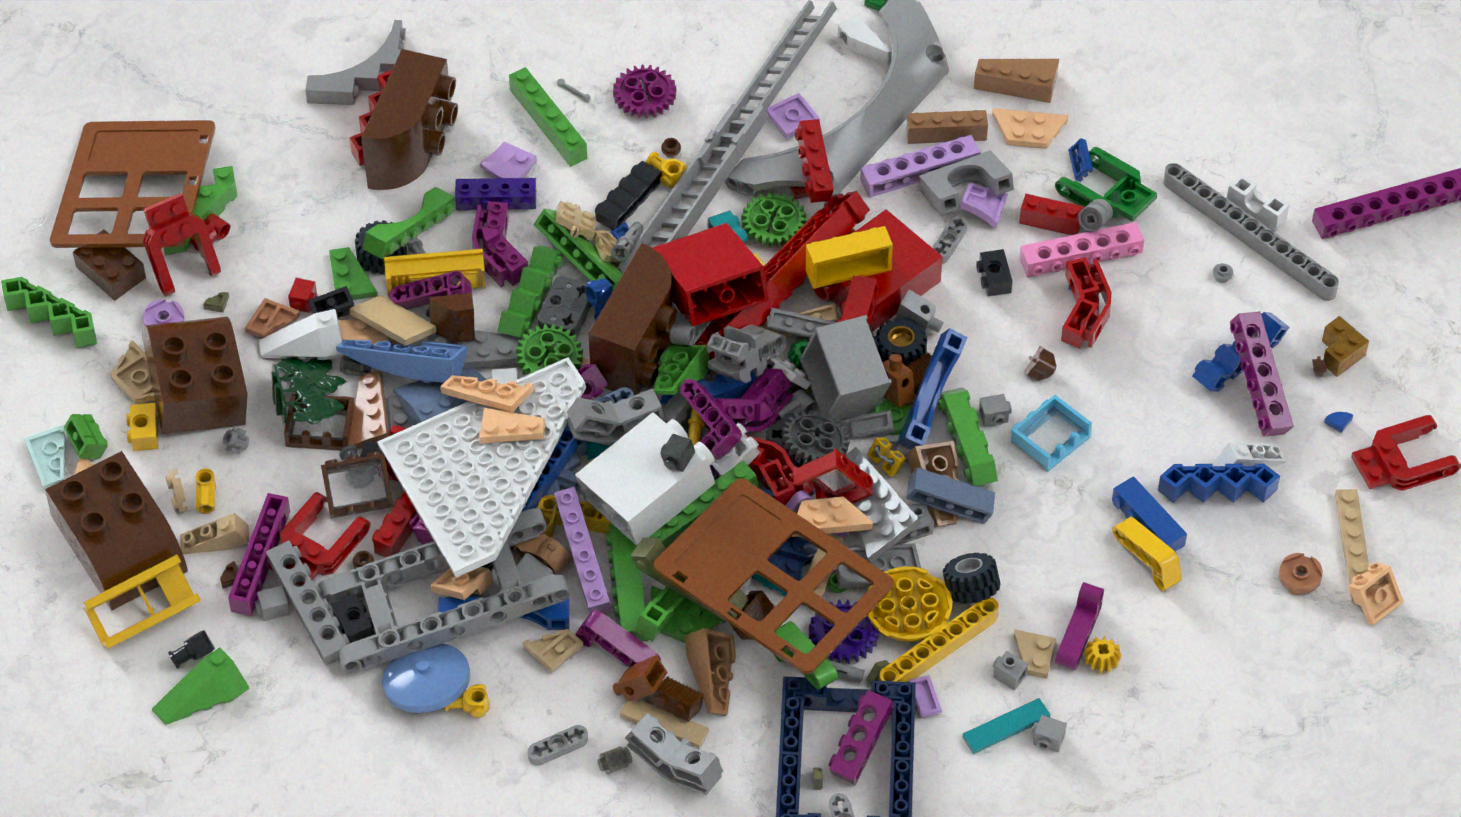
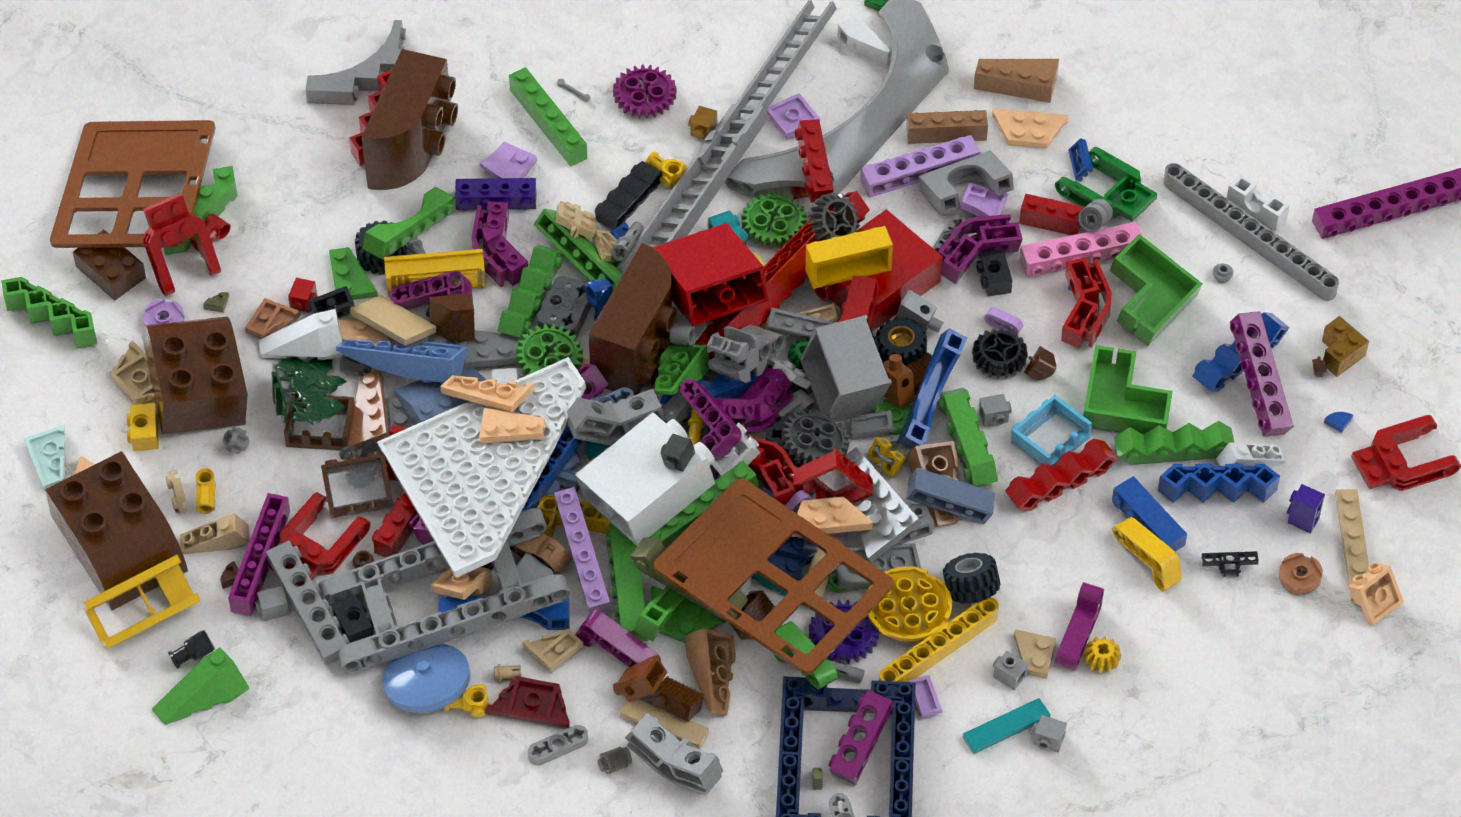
bright green brick [64,414,108,459] -> none
reddish brown plate [661,138,681,157] -> none
olive tile [865,660,890,684] -> none
none -> dark red wing [486,676,570,729]
none -> tan pin [494,664,521,682]
none -> pearl gold brick [688,106,717,139]
none -> dark grey gear [808,193,861,241]
none -> magenta brick [938,214,1023,284]
none -> black gear [972,327,1028,379]
none -> lavender beam [984,307,1023,334]
none -> red brick [1005,438,1118,511]
none -> bright green piece [1083,345,1173,435]
none -> bright green piece [1109,234,1203,346]
none -> bright green brick [1114,420,1235,465]
none -> black piece [1201,551,1259,577]
none -> dark purple brick [1287,484,1325,533]

